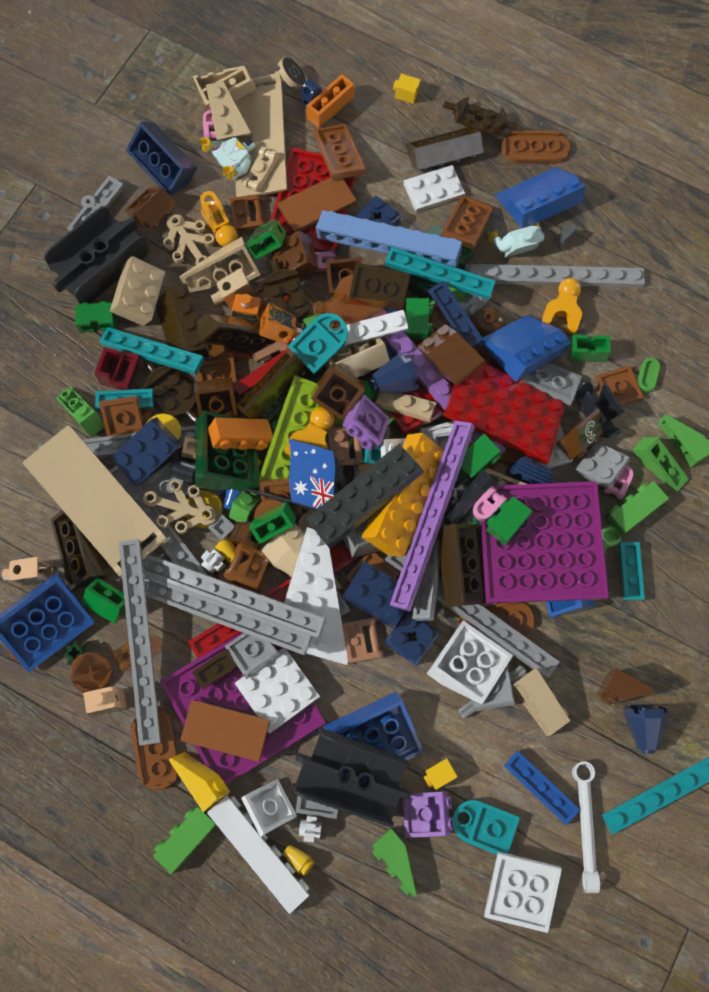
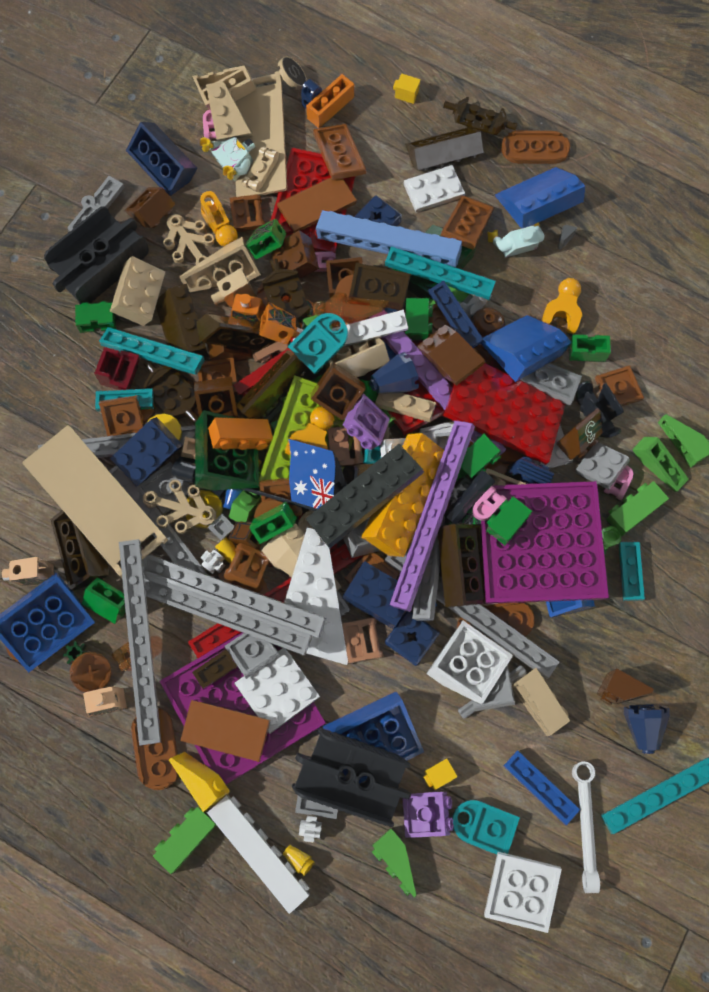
bright green slope [56,386,105,437] -> none
white plate [241,779,297,837] -> none
light grey plate [465,264,645,287] -> none
bright green tile [637,357,661,393] -> none

